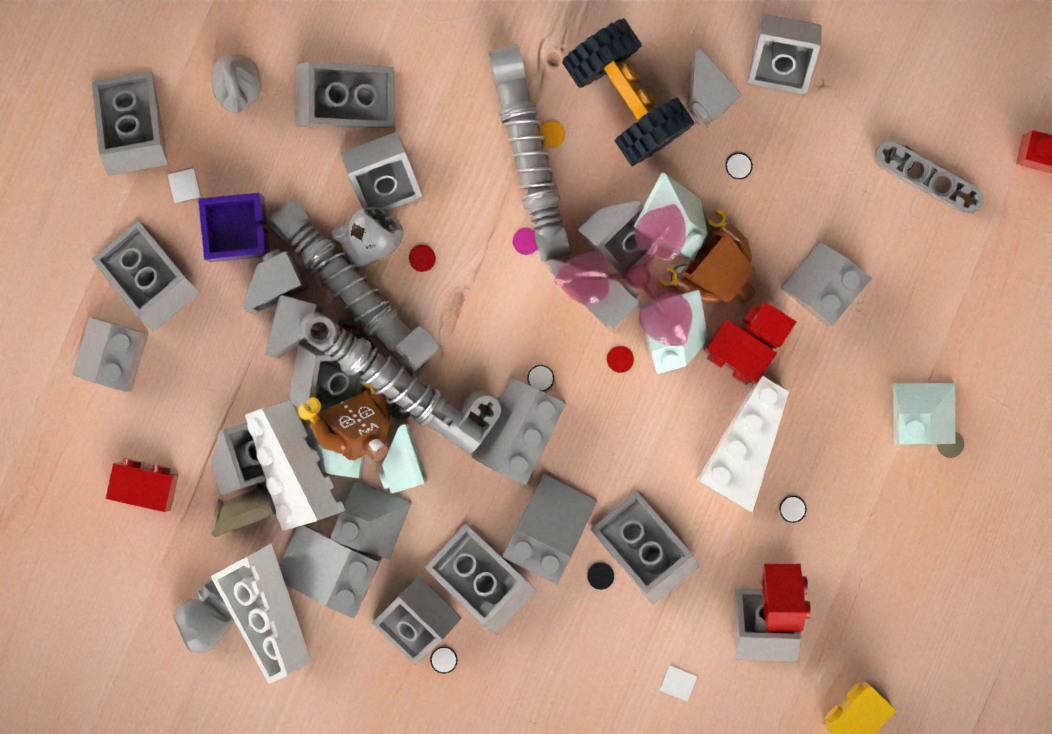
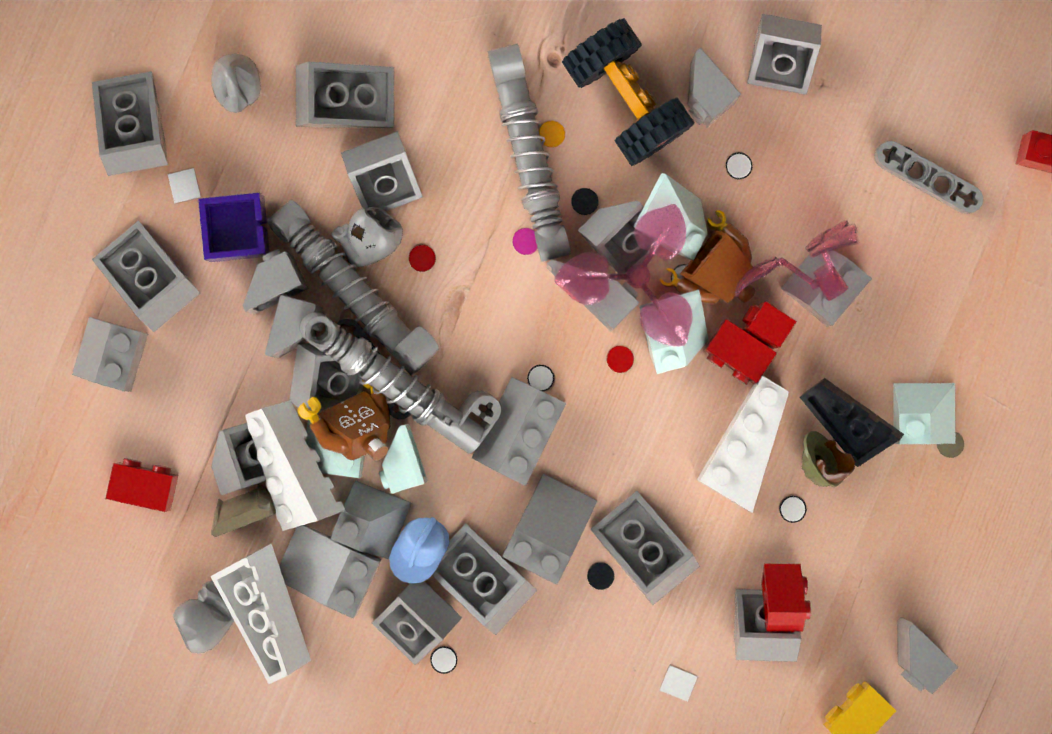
none -> light blue piece [389,517,449,584]
none -> black sticker [571,188,598,215]
none -> clear pink plant [735,220,858,301]
none -> black wing [800,378,904,468]
none -> olive piece [801,431,855,487]
none -> light grey slope [897,617,958,694]

